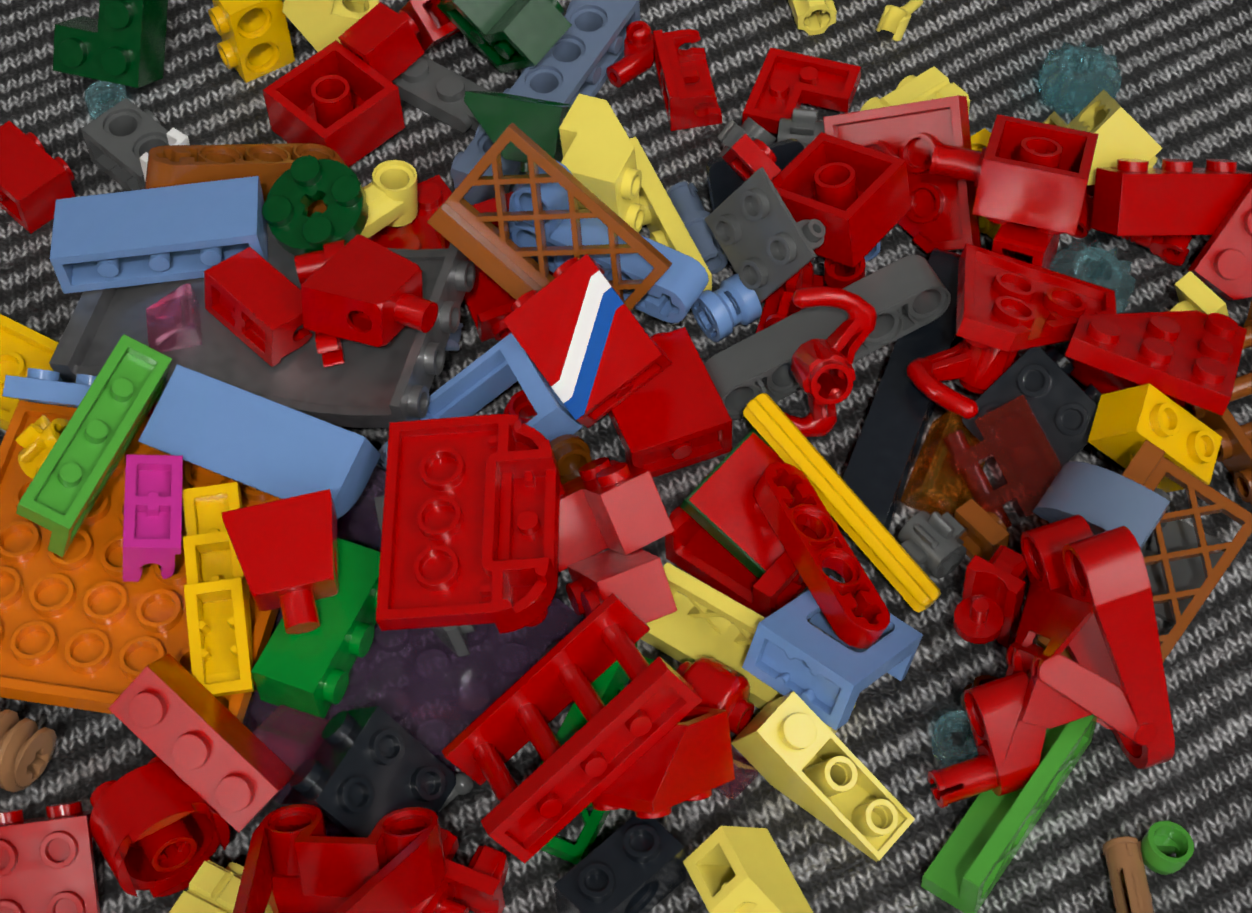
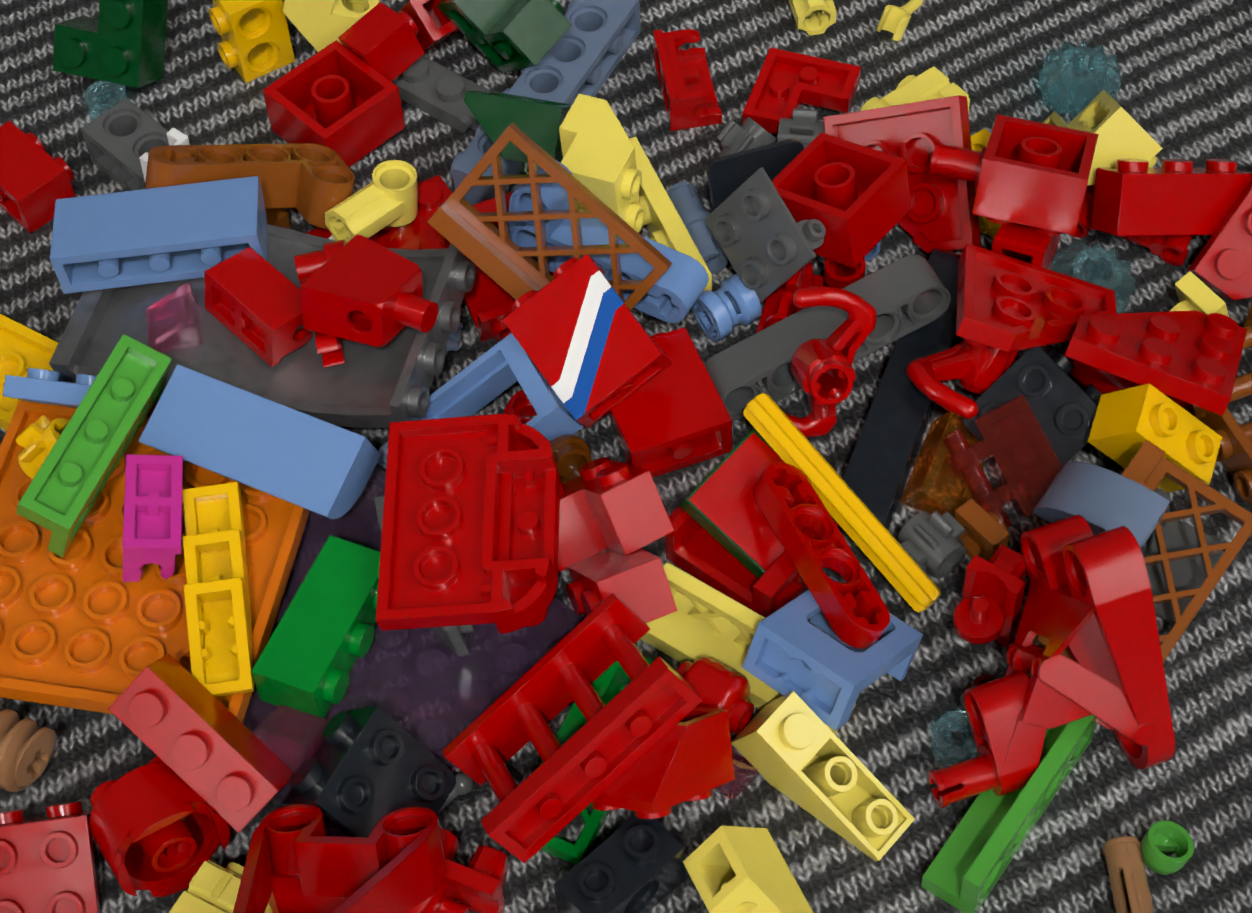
red torso [221,489,339,634] -> none
dark green plate [262,155,368,256] -> none
red arm [606,21,654,88] -> none
red plate [722,133,781,181] -> none

